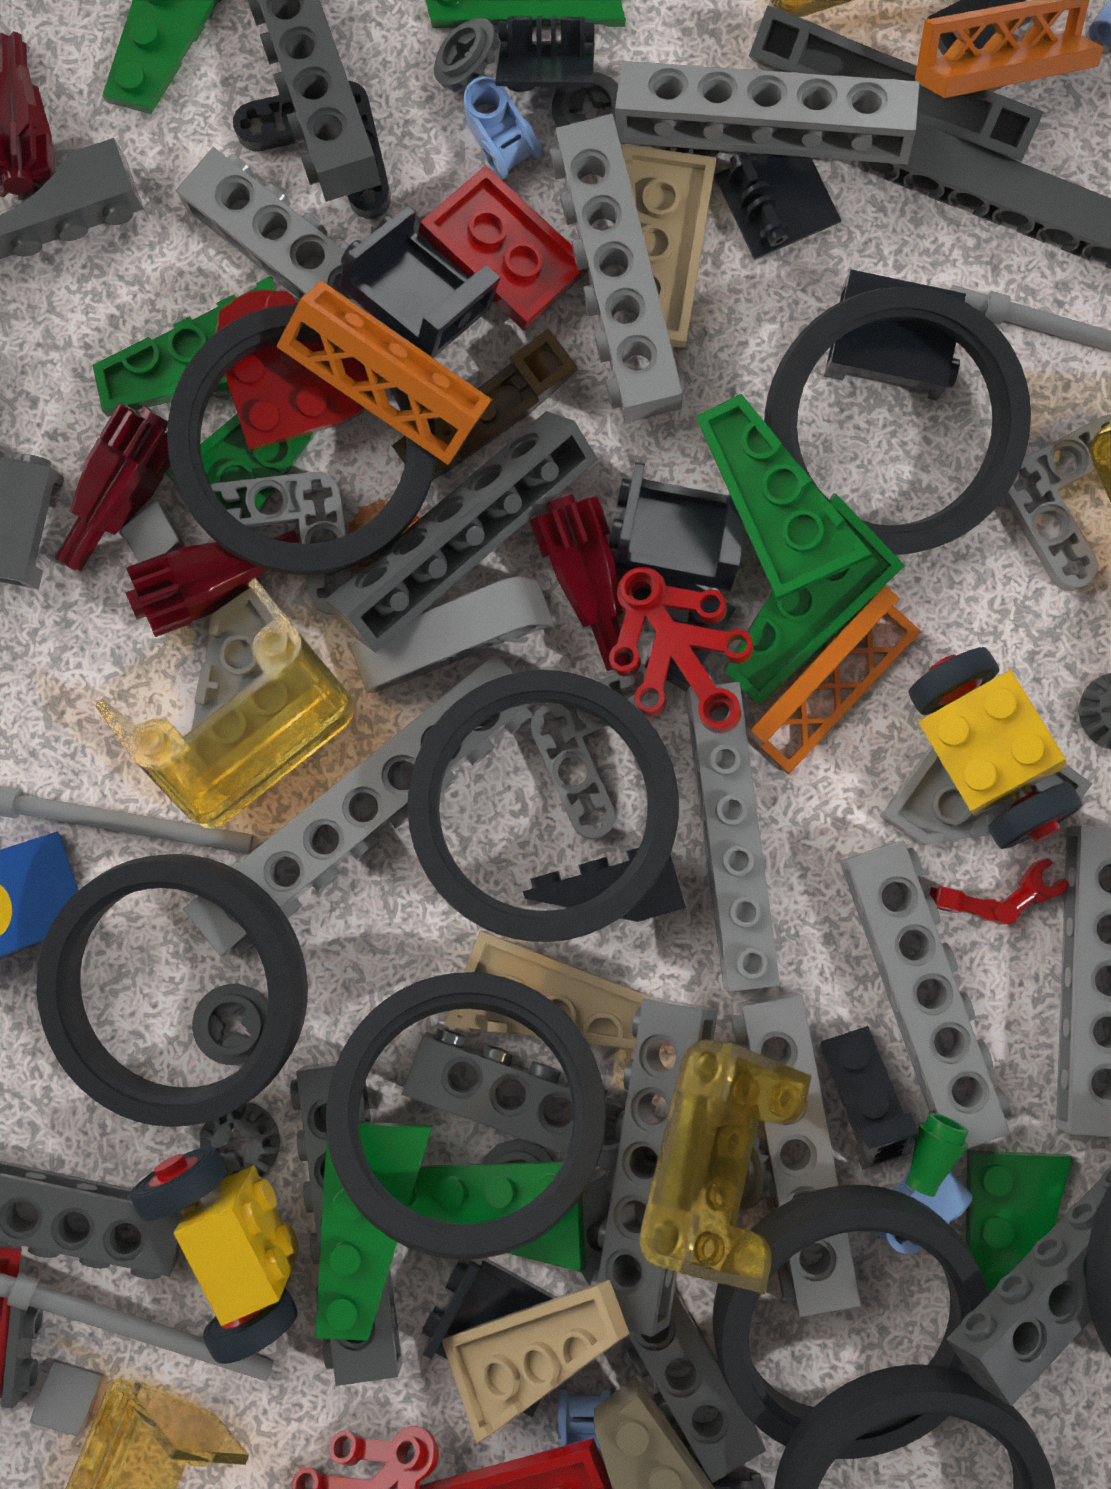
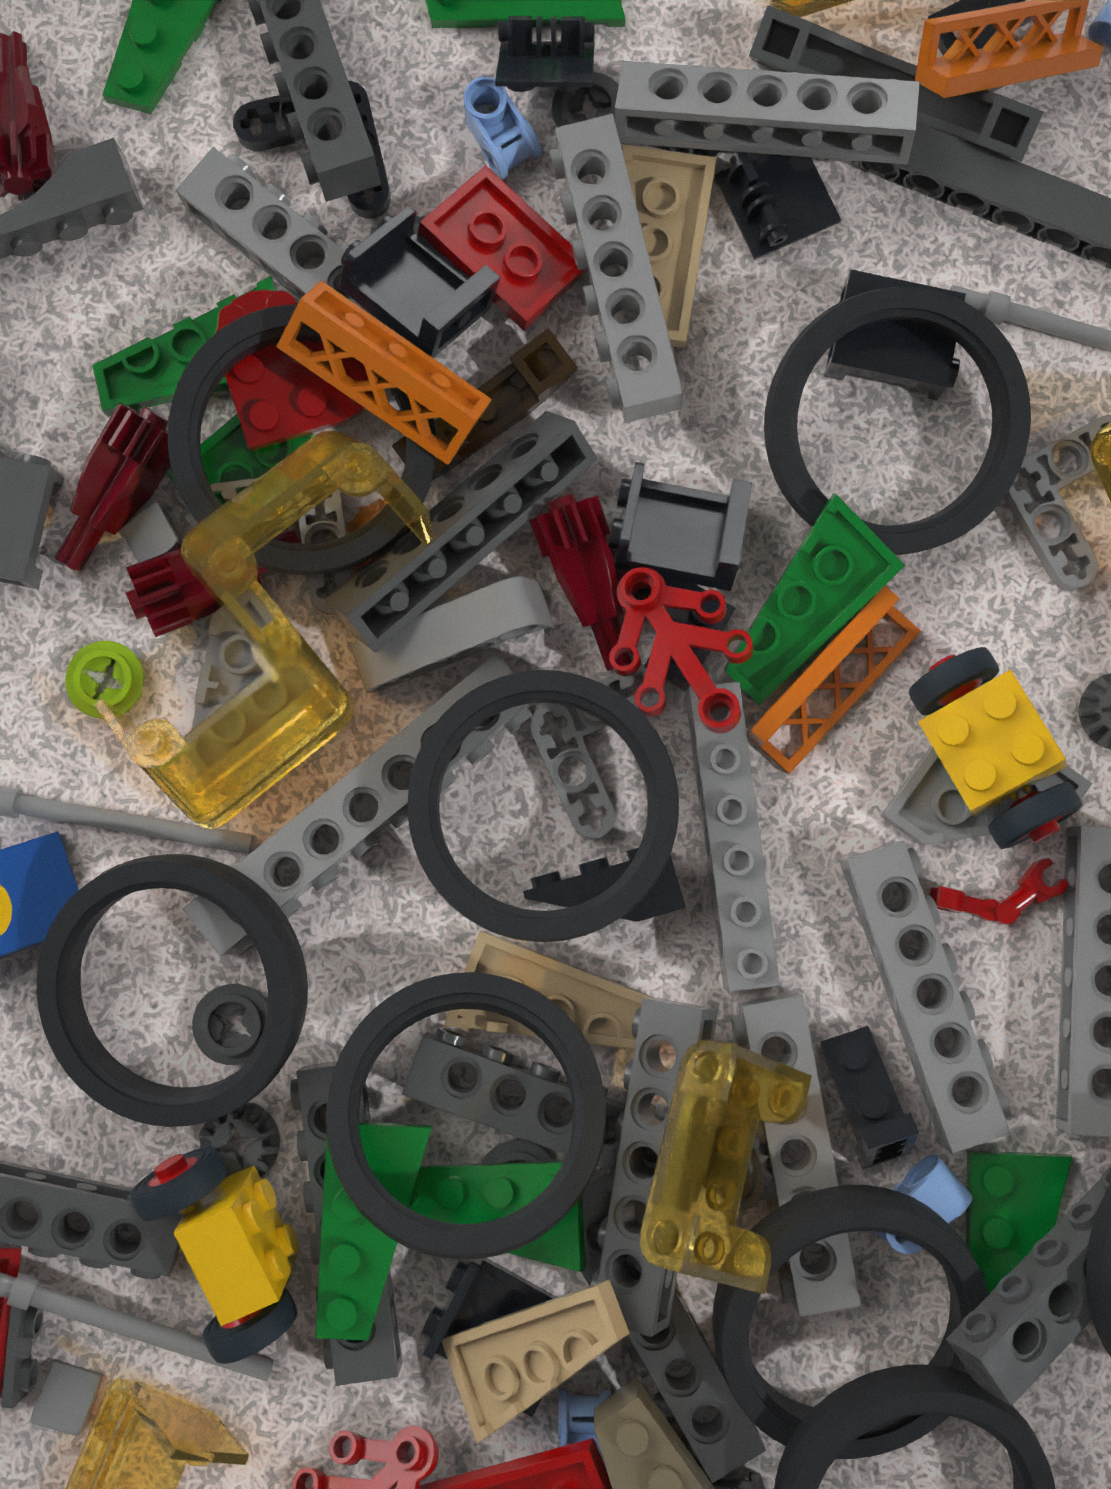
dark grey gear [434,18,501,92] -> none
green wing [695,394,873,600] -> none
green cone [906,1112,969,1197] -> none
none -> lime gear [65,641,146,720]
none -> clear yellow windscreen [181,431,433,666]

